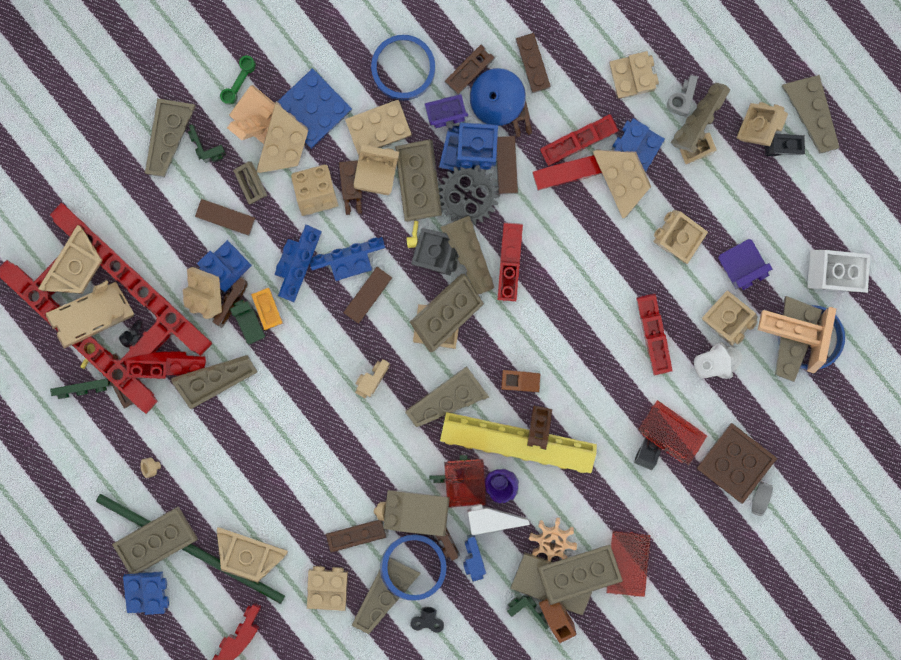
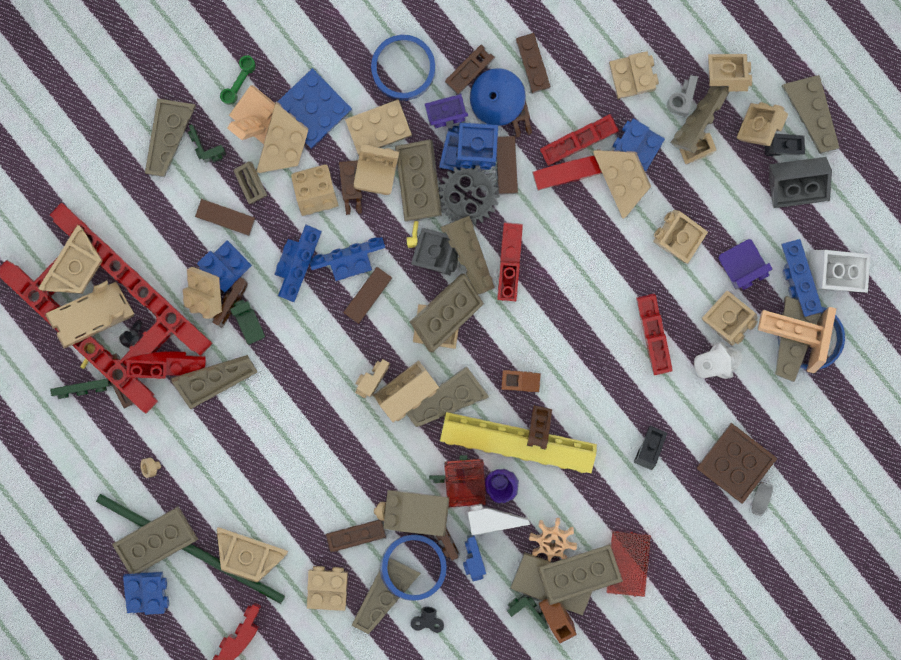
light orange plate [251,288,283,330] -> none
clear red piece [638,400,707,465] -> none
none -> tan slope [373,360,439,422]
none -> tan plate [708,54,752,92]
none -> dark grey slope [769,157,832,208]
none -> blue bracket [781,239,823,317]

